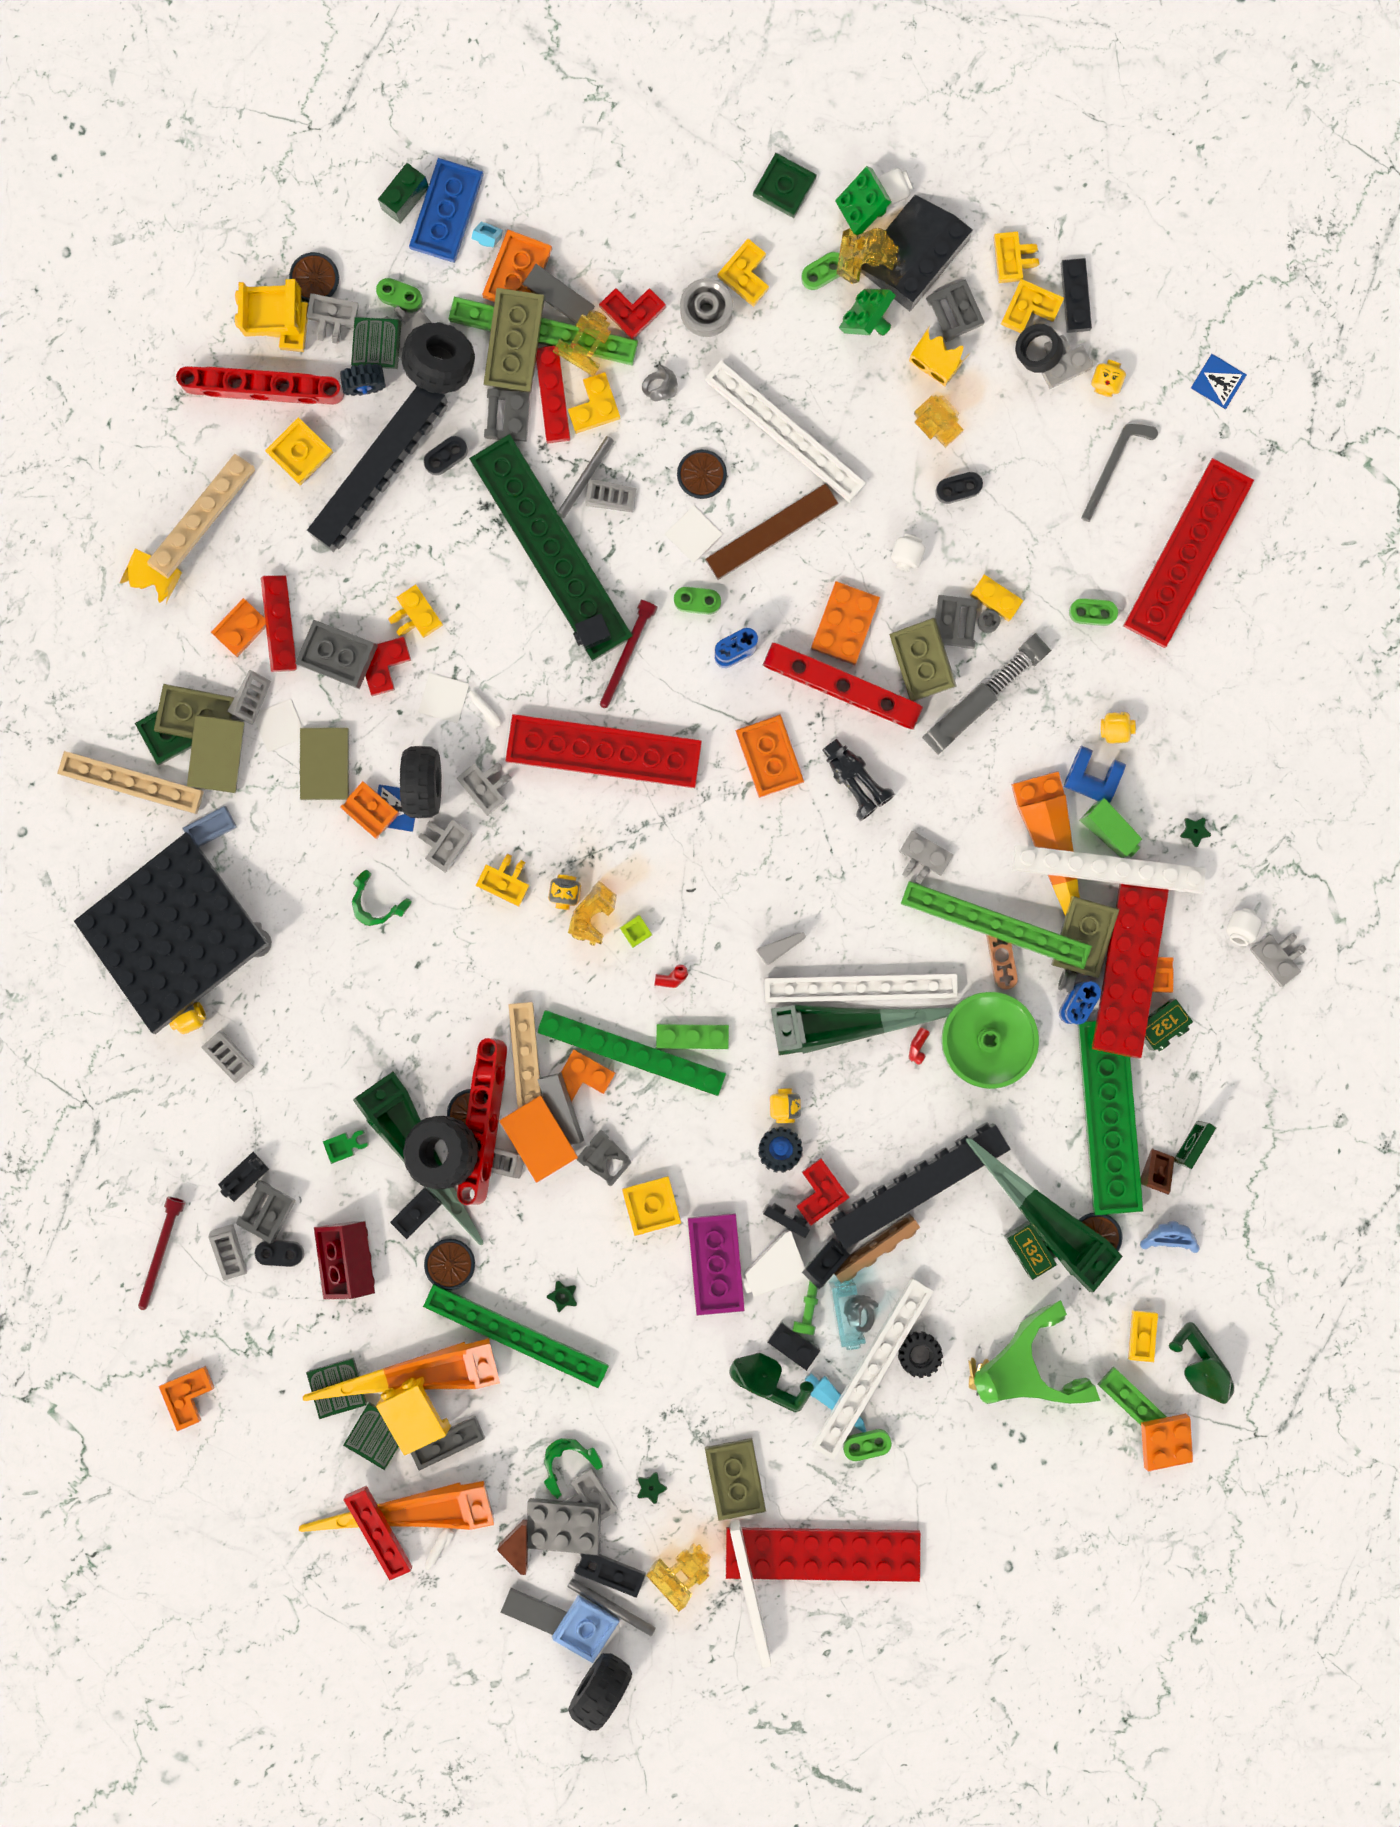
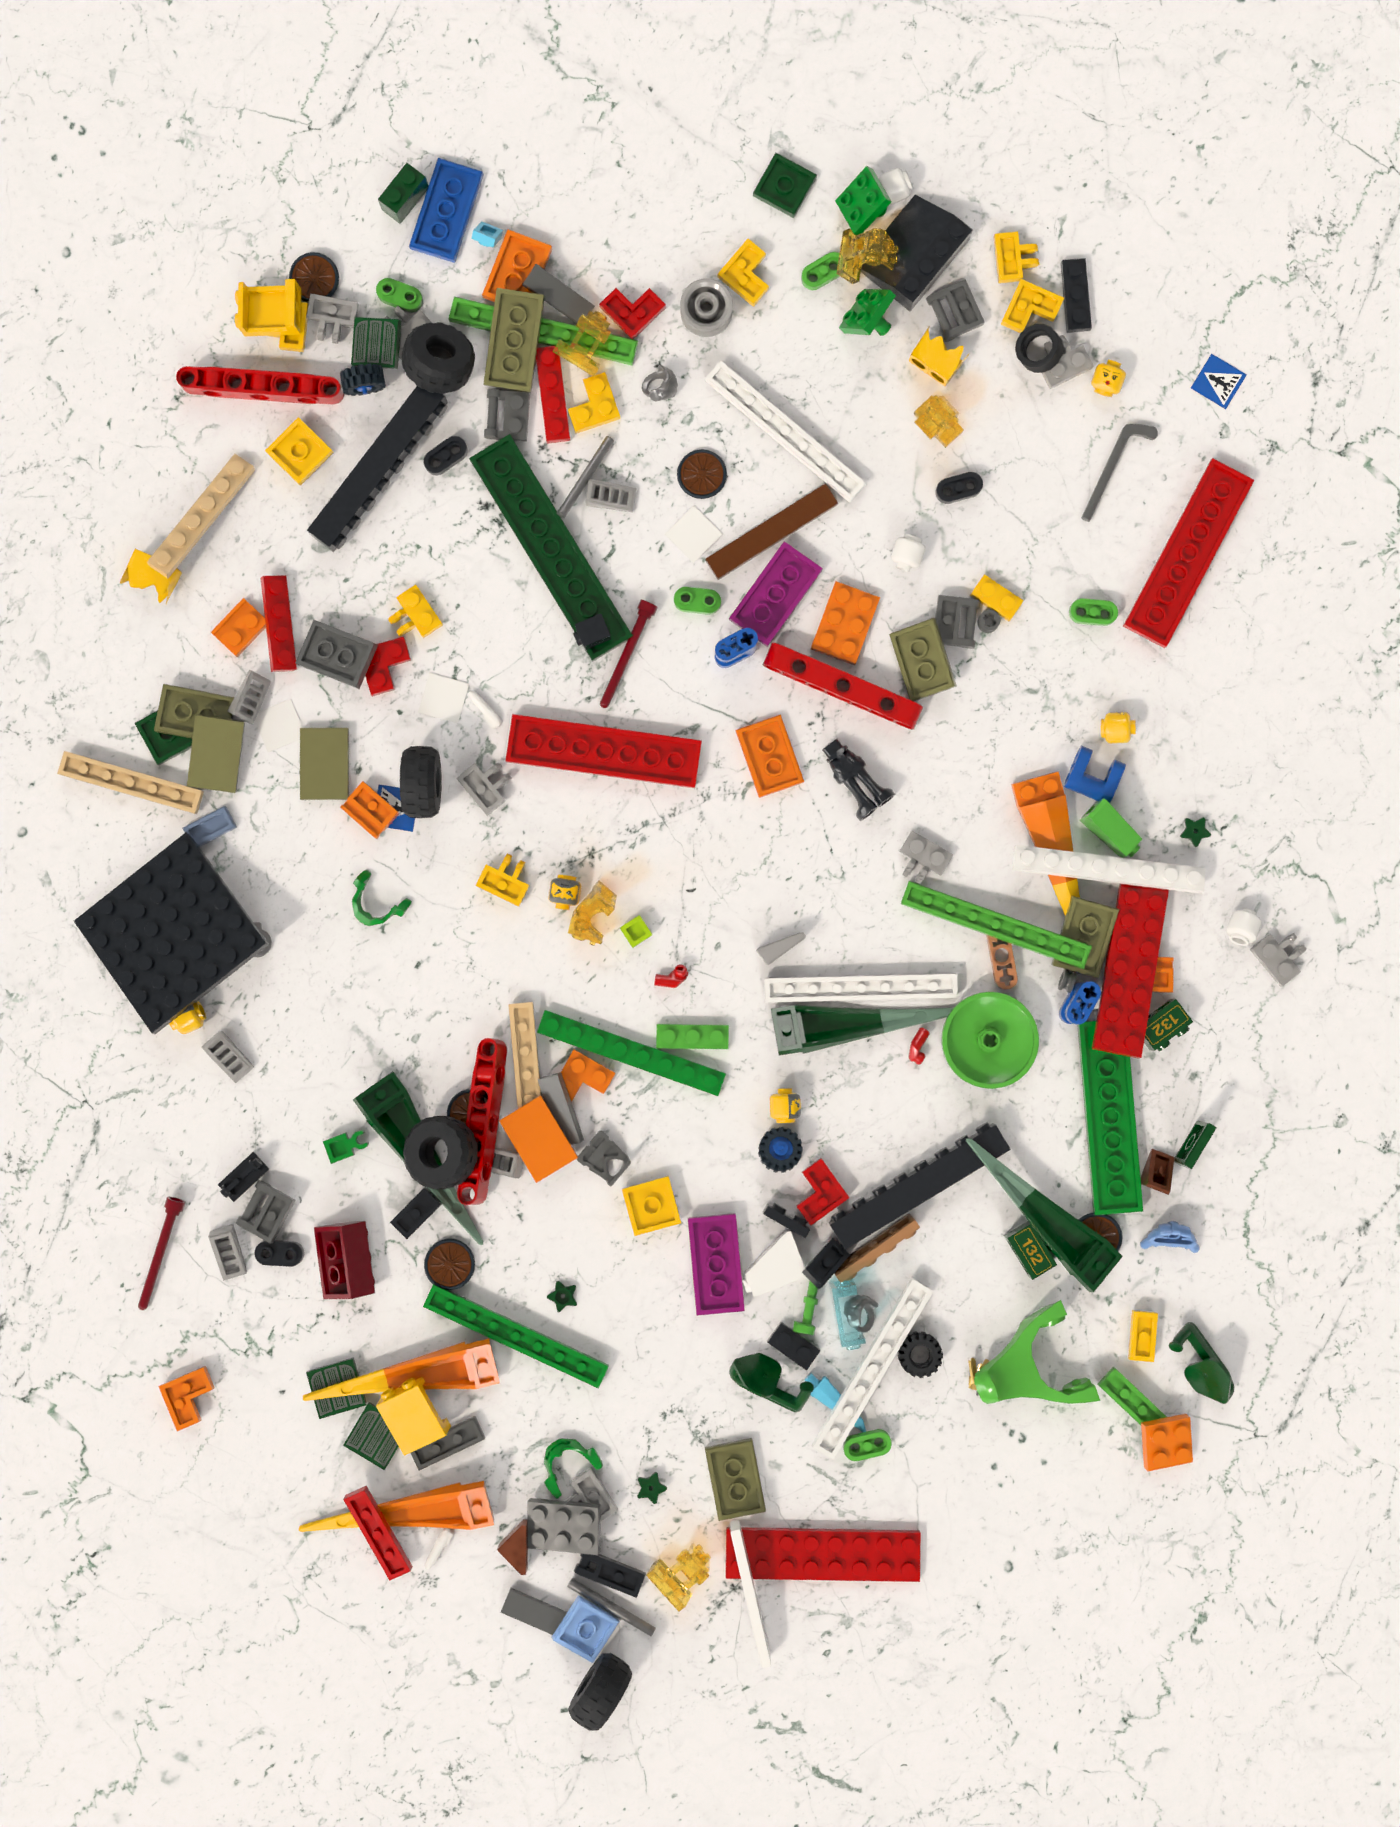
light grey hinge [418,819,473,873] -> none
dark grey piece [922,633,1052,755] -> none
none -> magenta plate [729,541,823,647]

